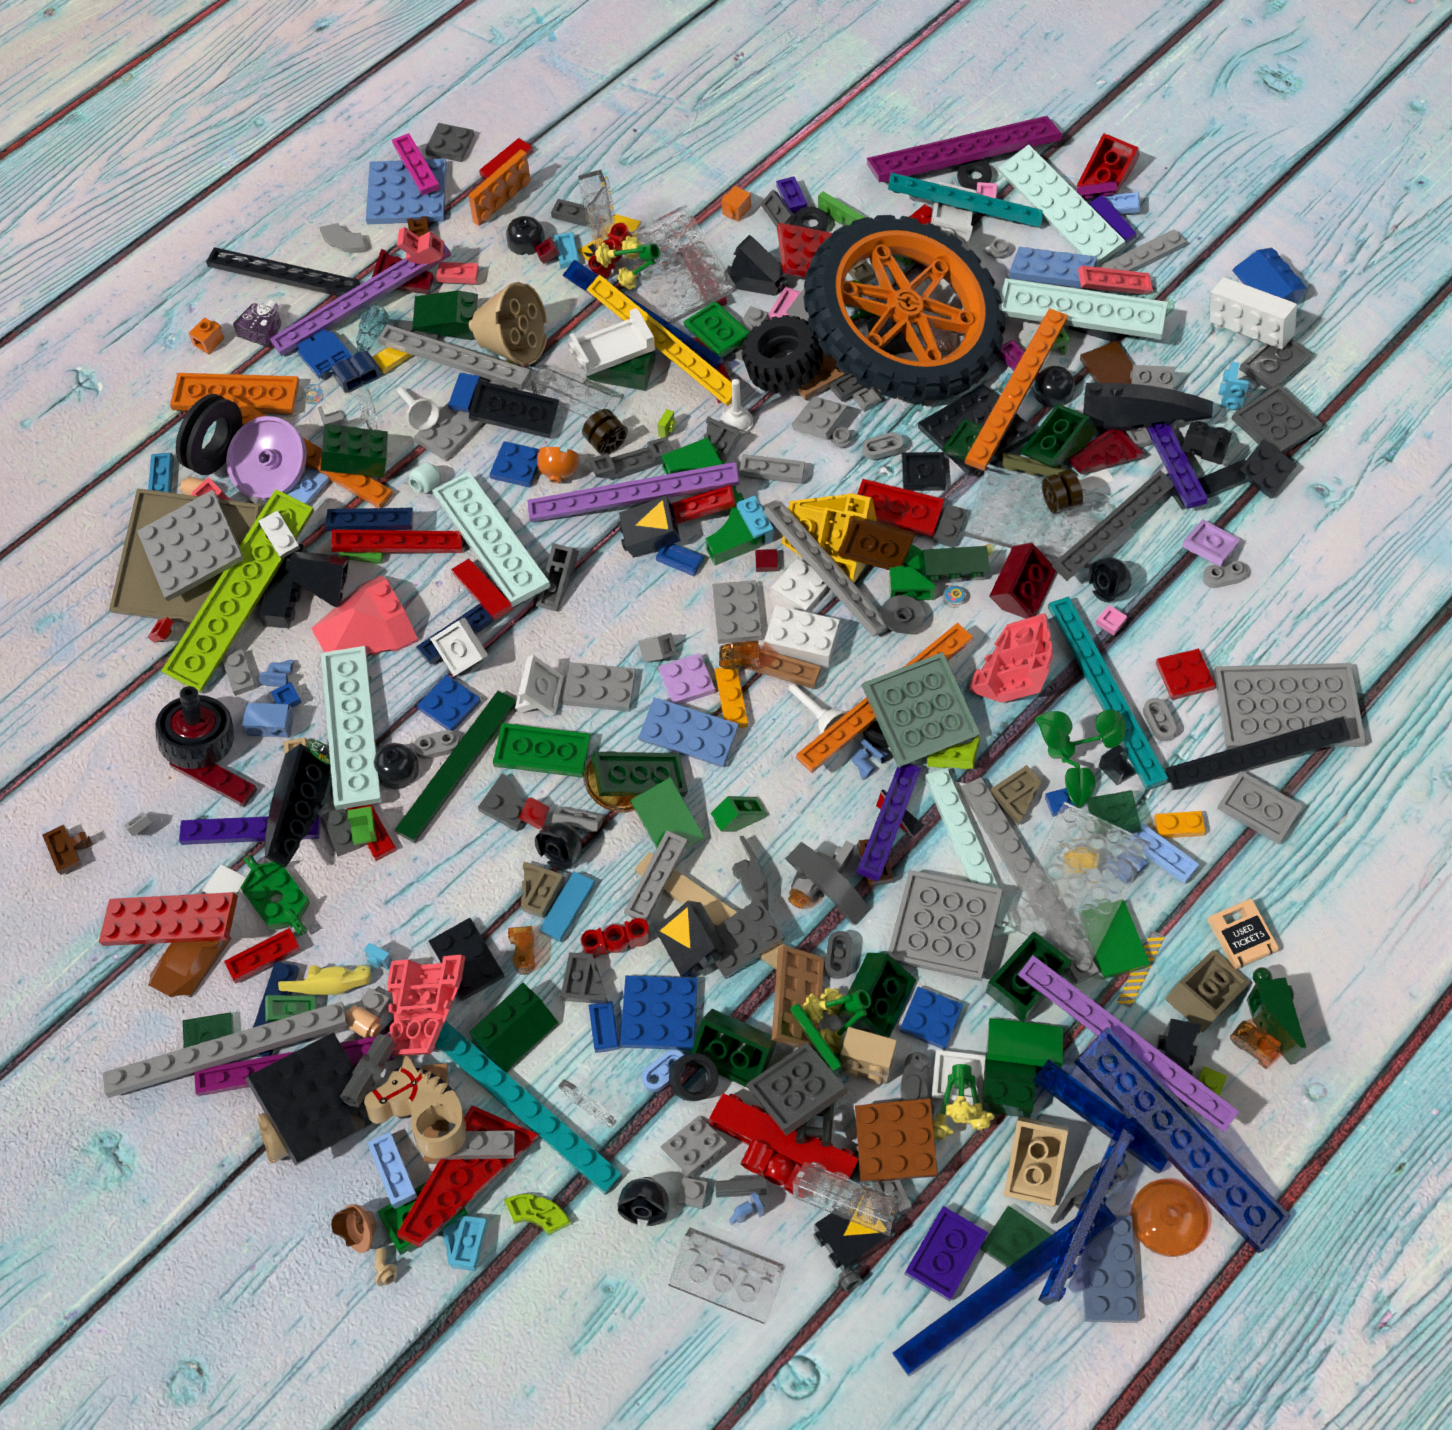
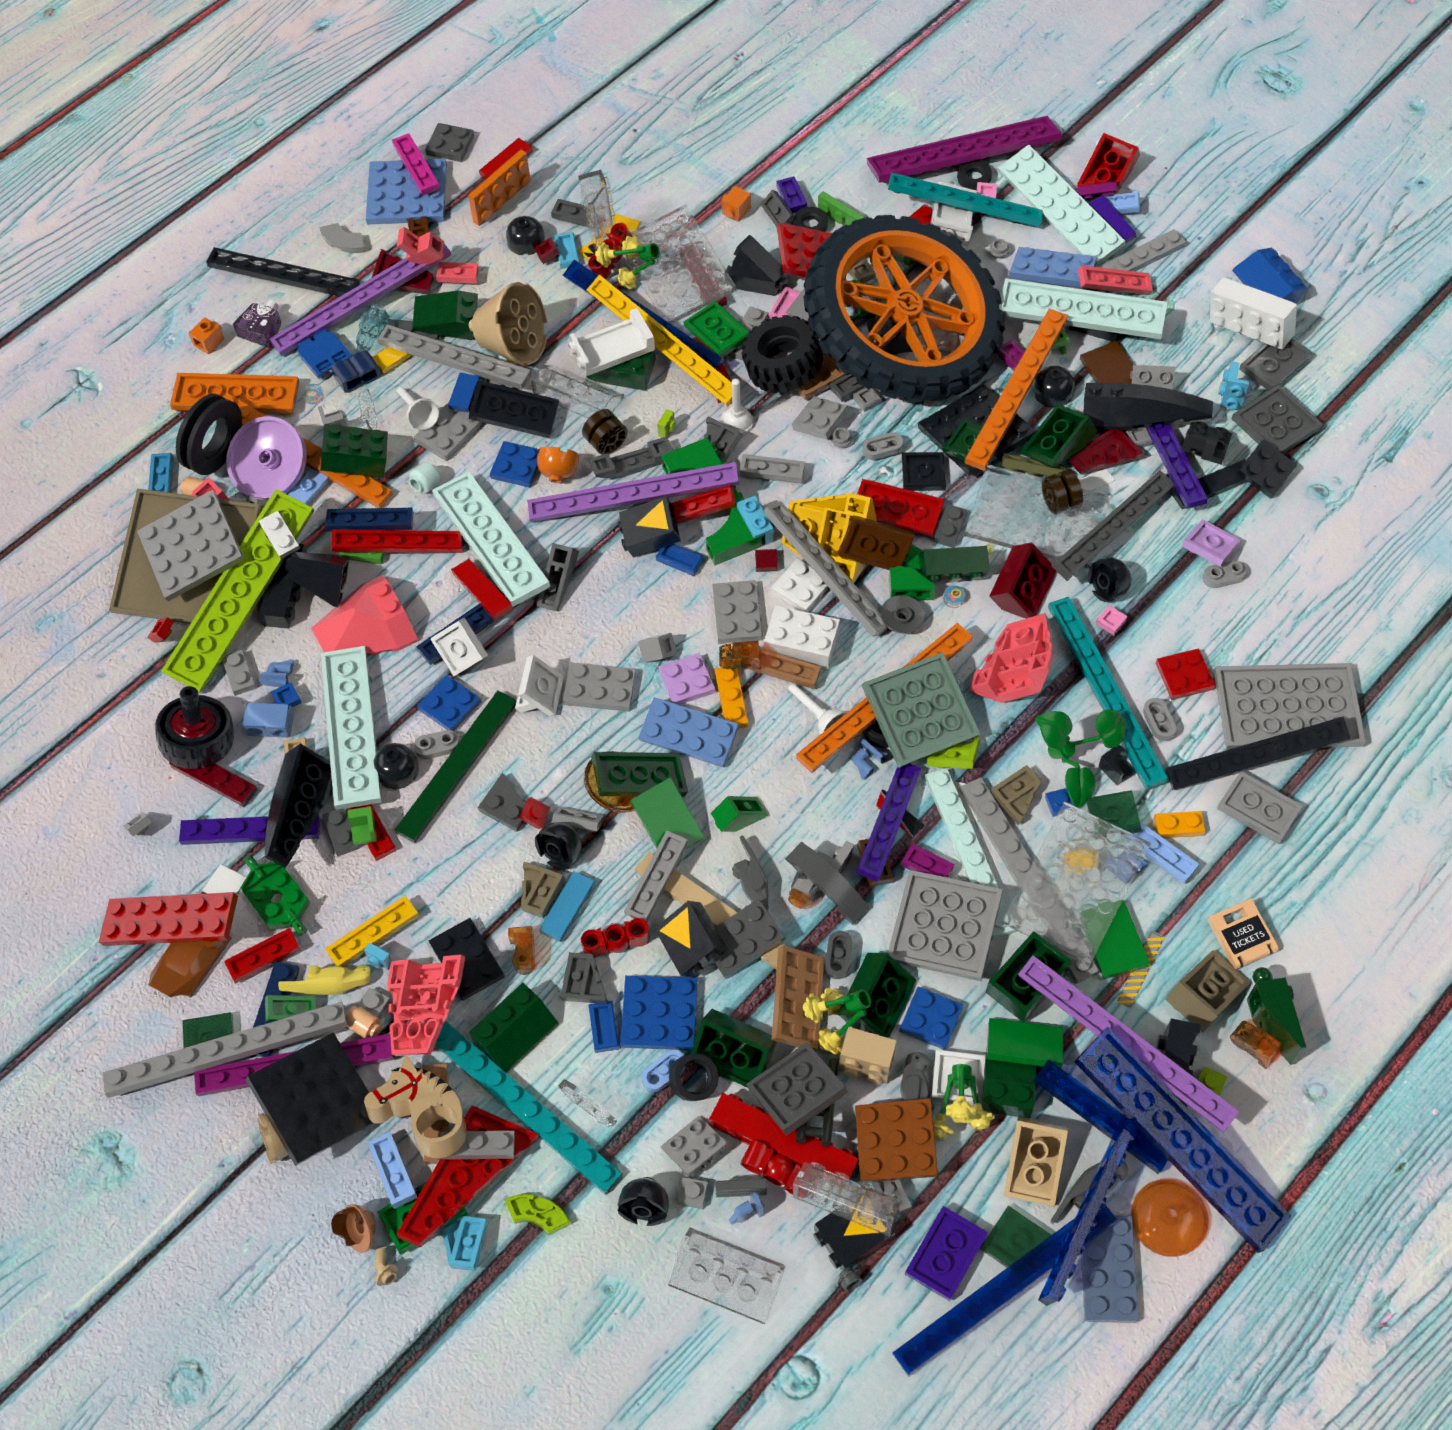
reddish brown plate [42,824,93,875] -> none
piece [308,739,330,764] -> none
dark grey piece [340,1034,397,1108] -> none
green plate [493,723,591,778] -> none
green tile [790,1004,842,1075] -> none
none -> yellow plate [325,896,419,967]
none -> magenta plate [901,843,954,878]

